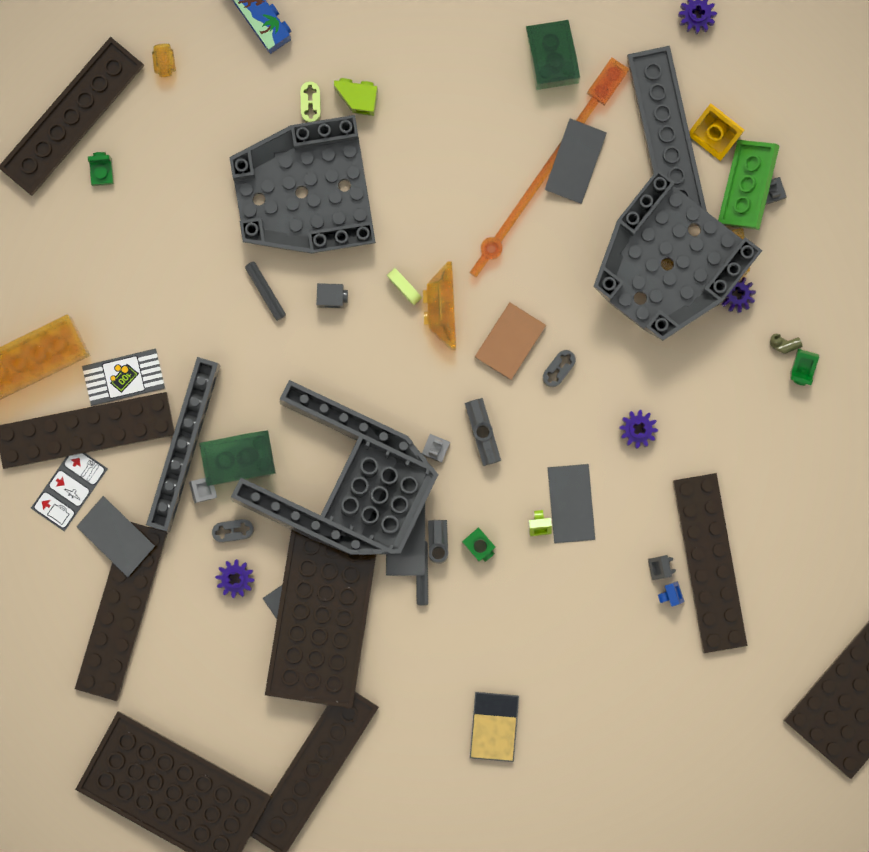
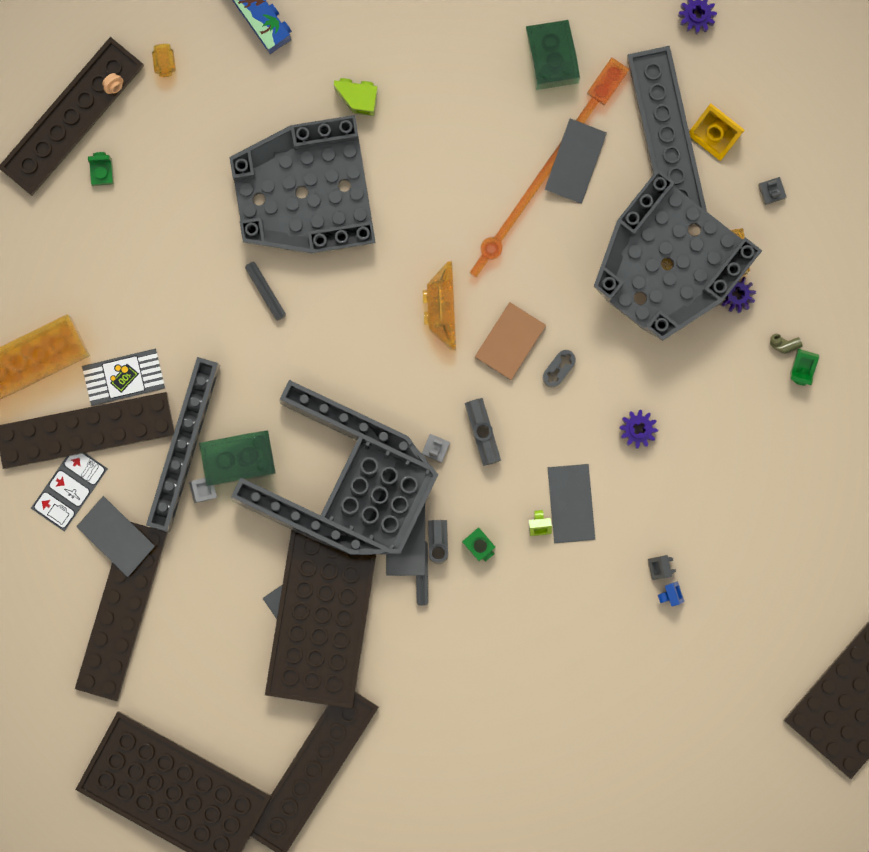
dark grey beam [212,519,254,542] -> none
dark purple gear [215,559,255,598] -> none
yellowish green beam [300,81,321,123] -> none
dark grey brick [316,283,348,308] -> none
yellowish green beam [386,268,422,305] -> none
pearl gold tile [470,692,519,762] -> none
dark brown plate [673,473,748,653] -> none
bright green plate [718,140,780,230] -> none
none -> light nougat plate [102,73,123,94]

